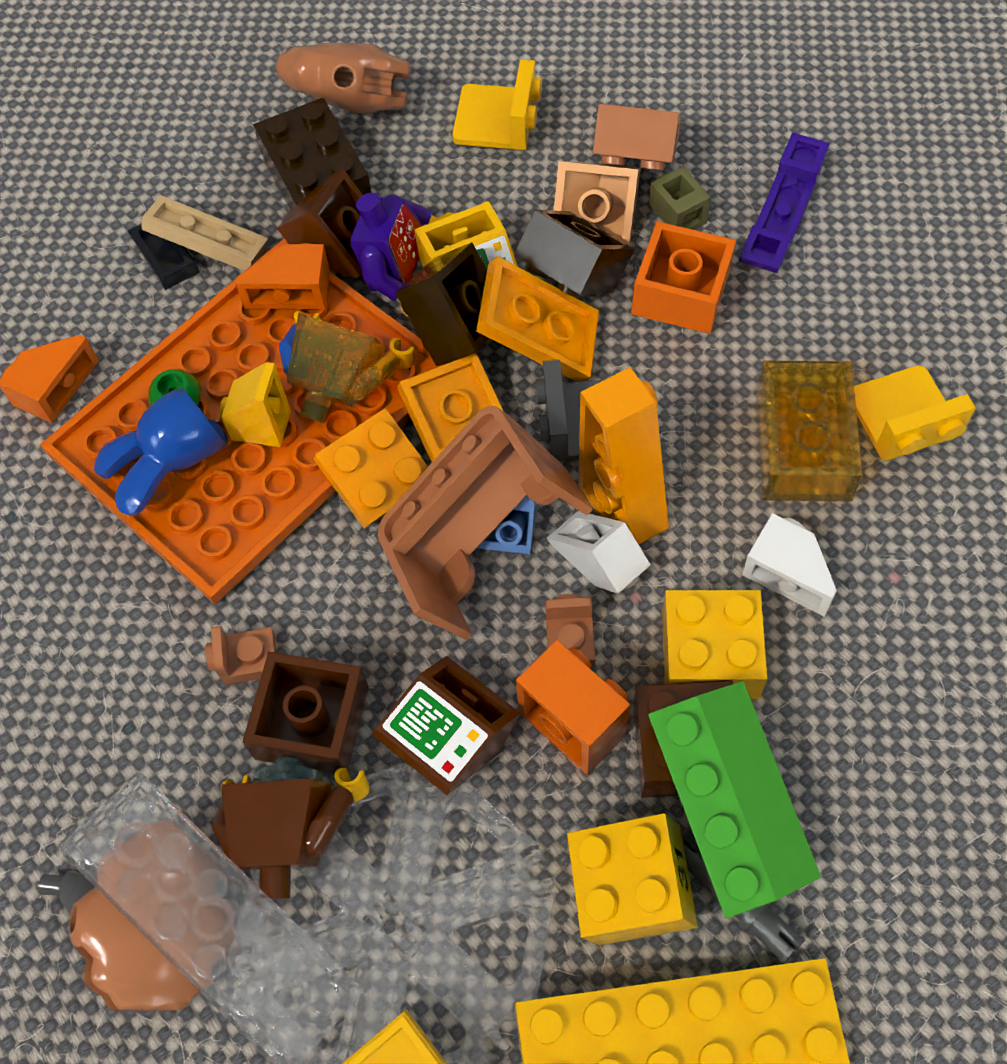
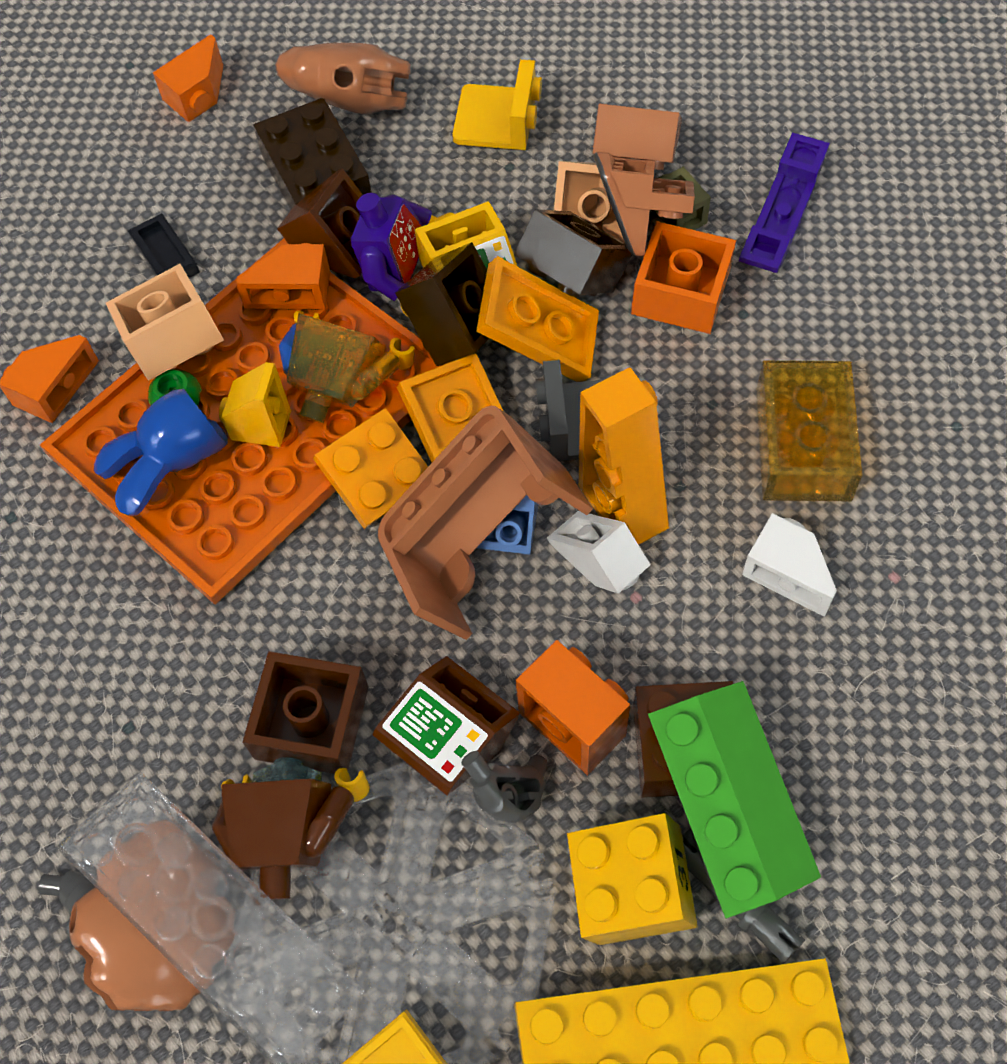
tan plate [142,195,268,271] -> none
nougat bracket [205,626,277,685] -> none
nougat bracket [545,594,596,667] -> none
yellow brick [662,590,767,699] -> none
yellow bracket [847,365,976,462] -> none
none -> light nougat brick [106,264,224,381]
none -> orange slope [153,34,224,123]
none -> dark grey piece [461,751,548,823]
none -> nougat piece [593,152,695,257]

